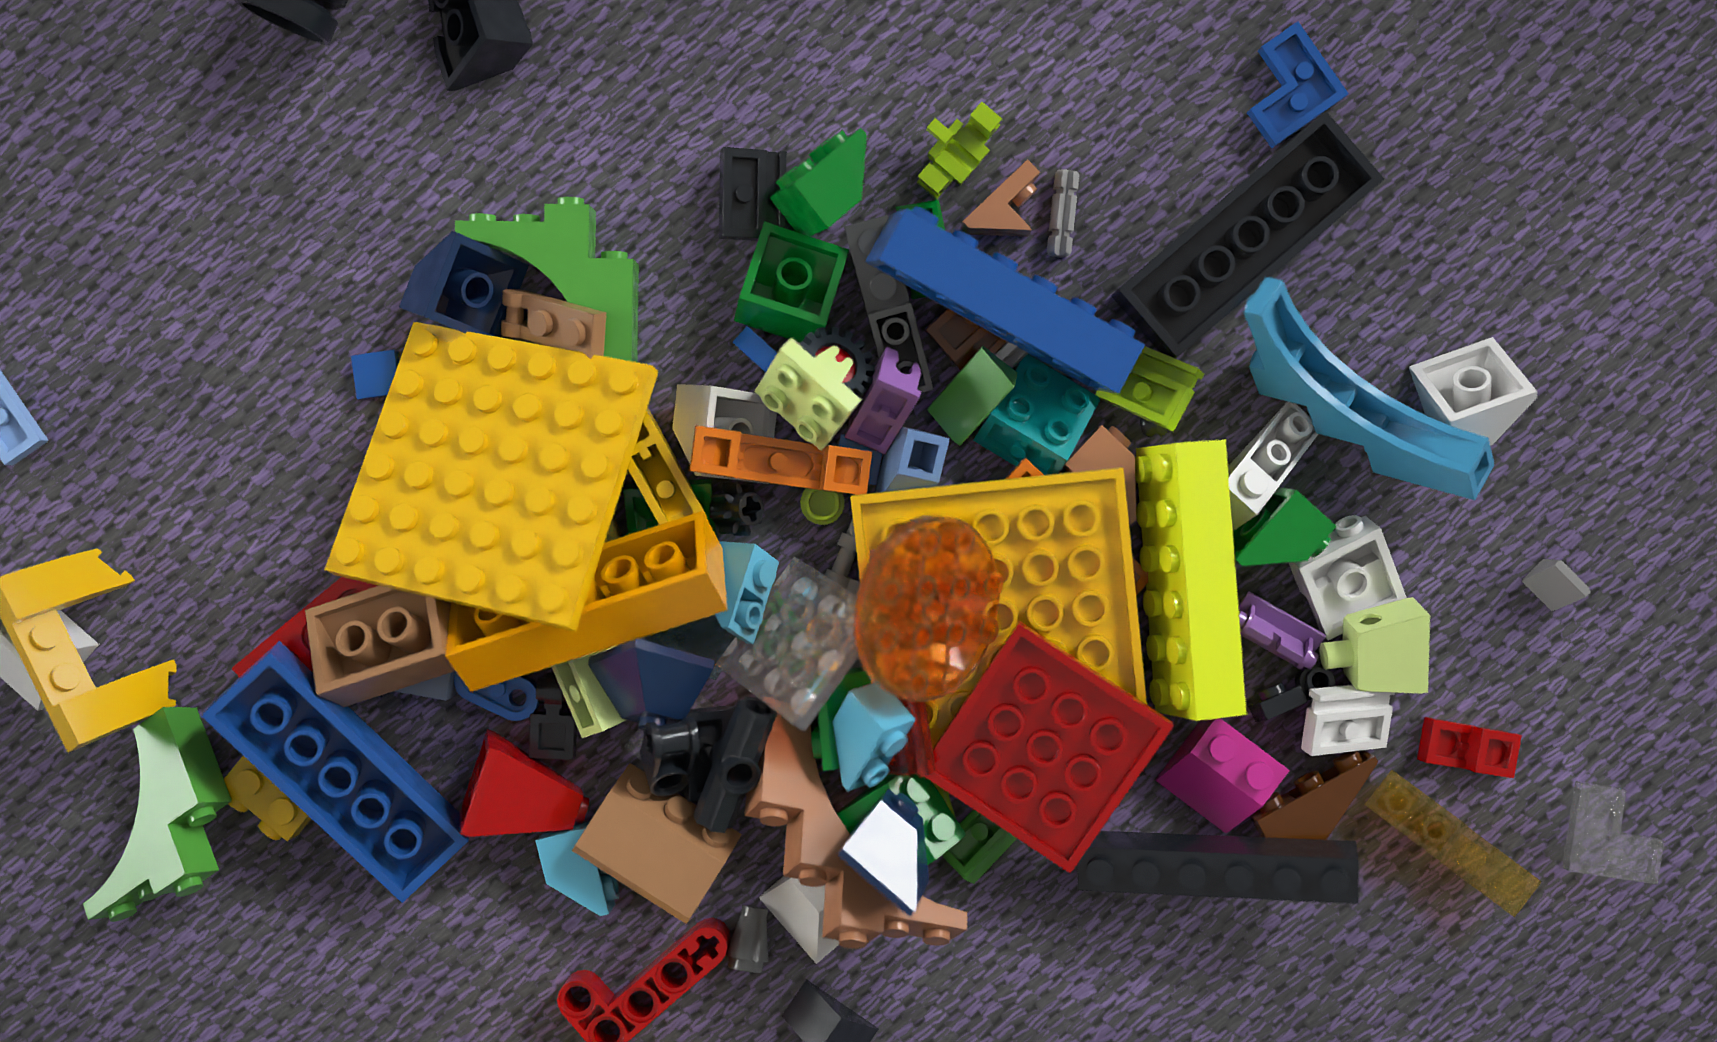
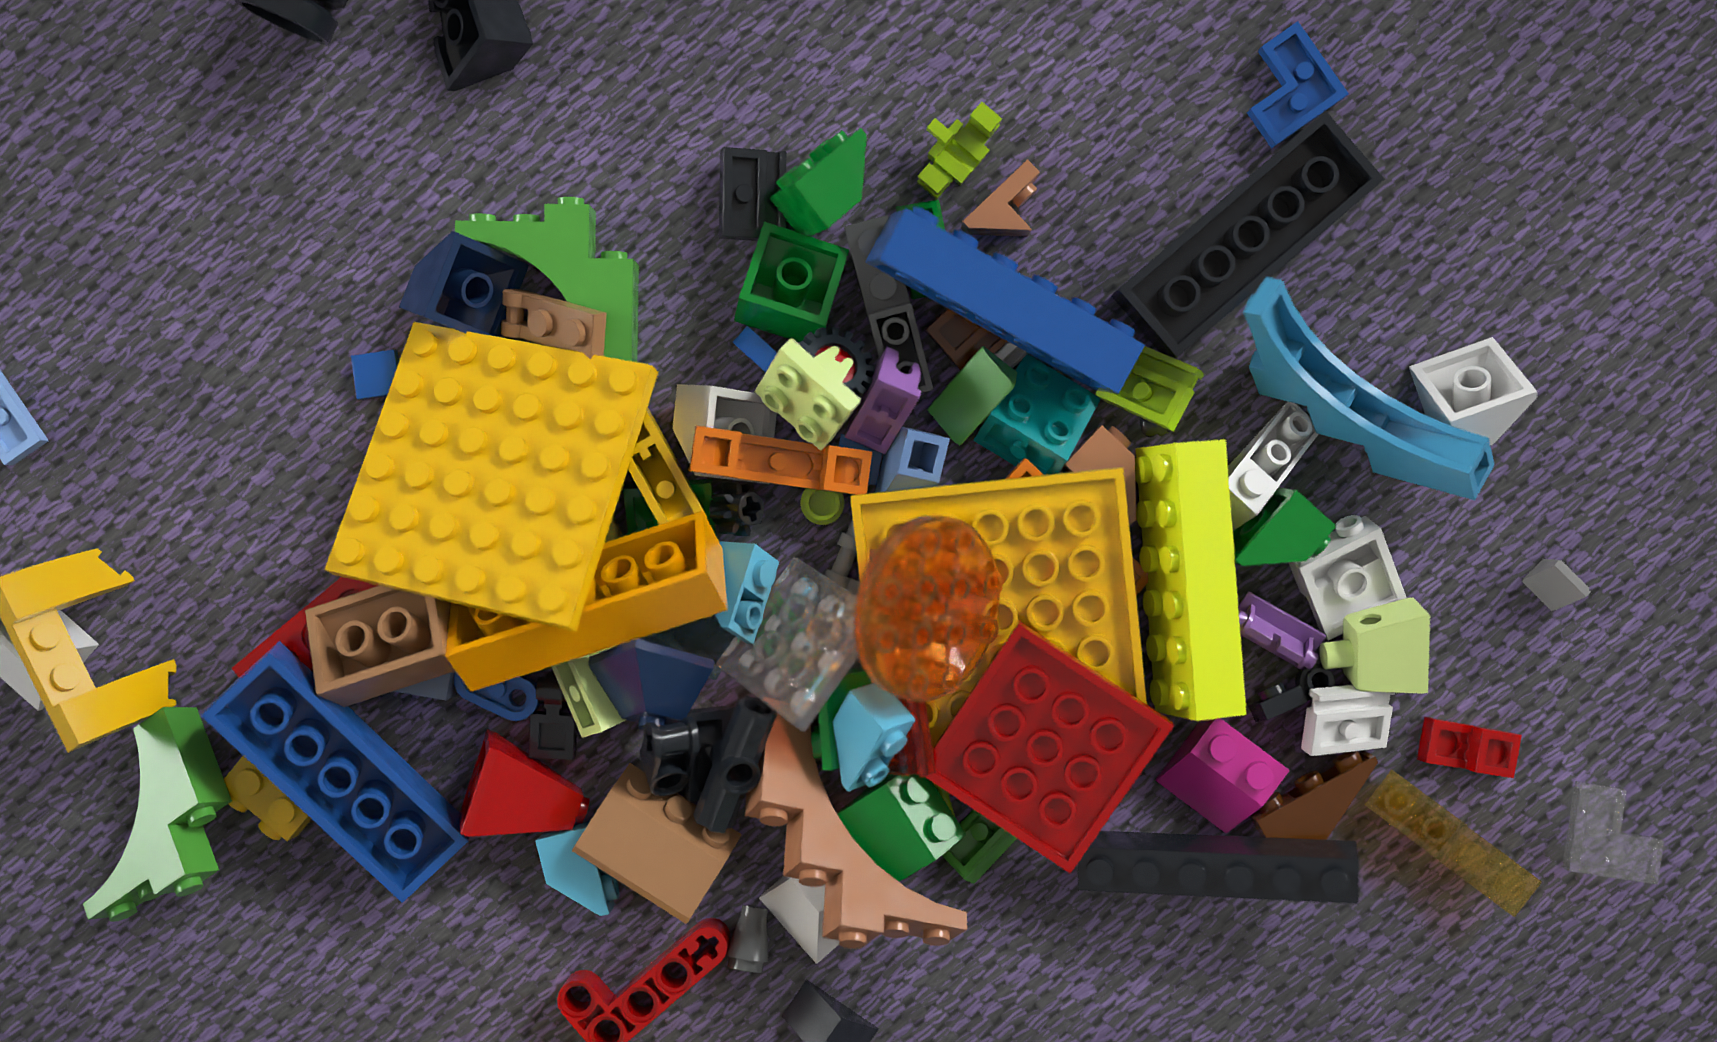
slope [838,788,929,917] -> none
light grey axle [1047,169,1079,258] -> none

